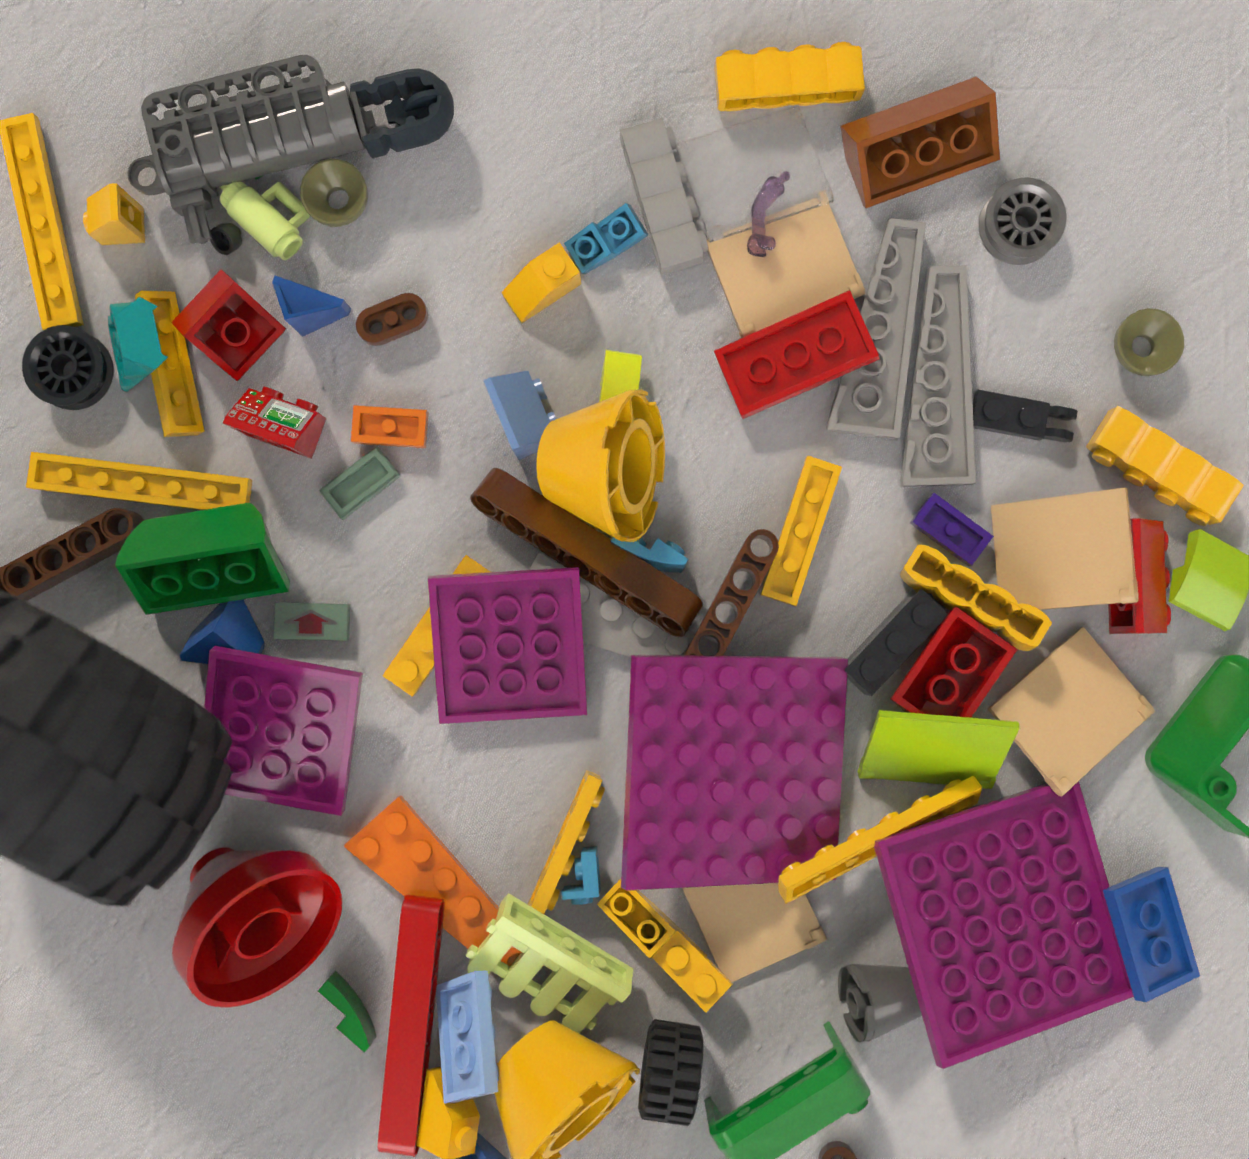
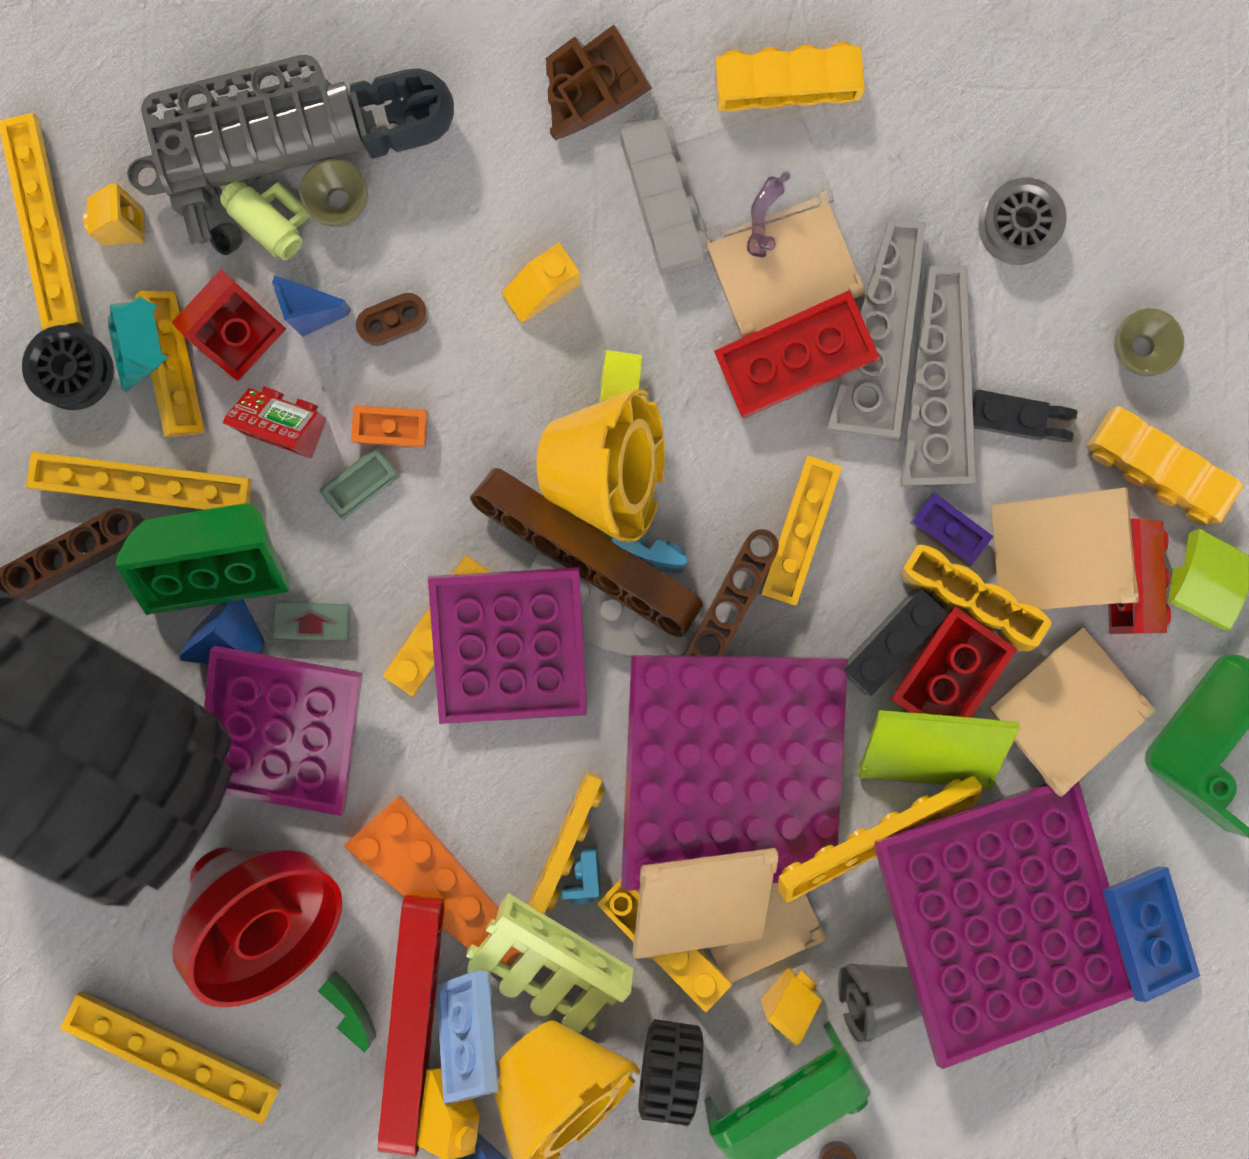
medium blue slope [483,371,556,460] -> none
dark azure slope [564,203,648,274] -> none
dark orange slope [840,76,1000,208] -> none
none -> yellow plate [60,991,282,1124]
none -> reddish brown slope [546,25,652,140]
none -> tan piece [633,848,778,959]
none -> yellow slope [760,967,822,1046]

